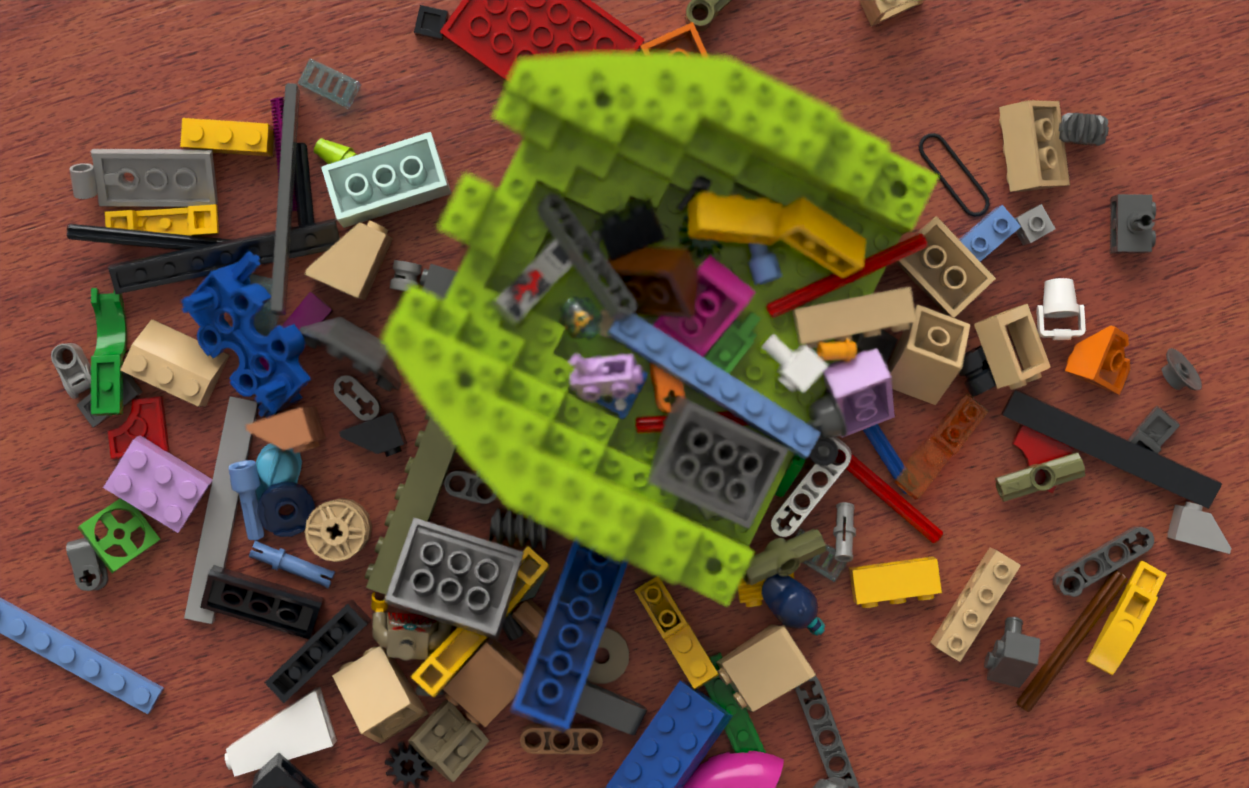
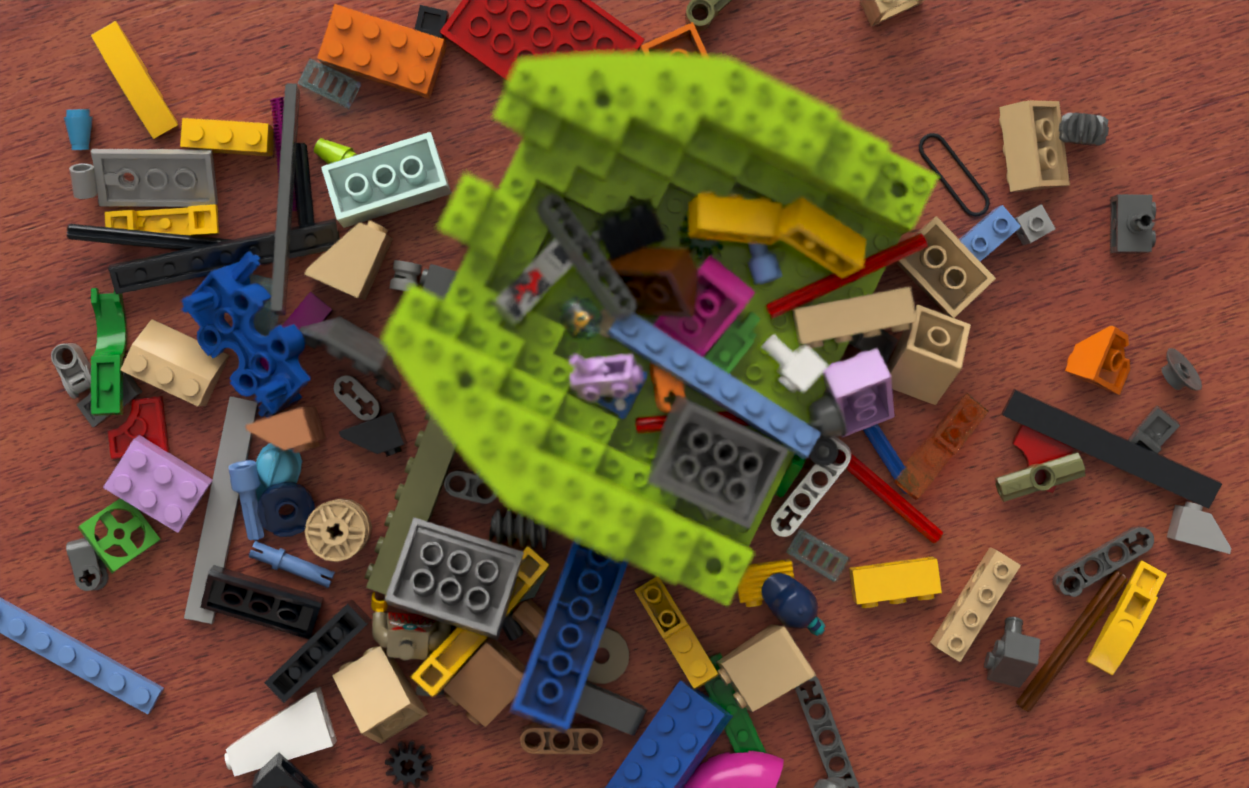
dark tan slope [408,700,489,782] -> none
black hand [676,175,712,211] -> none
olive piece [743,529,826,586] -> none
light orange pin [817,339,856,362] -> none
light grey pin [833,502,856,562] -> none
black wheel [958,345,996,397] -> none
tan window [974,303,1051,390] -> none
white piece [1037,278,1086,340] -> none
none -> dark azure cone [64,109,93,150]
none -> yellow slope [91,21,178,139]
none -> orange brick [317,4,447,99]

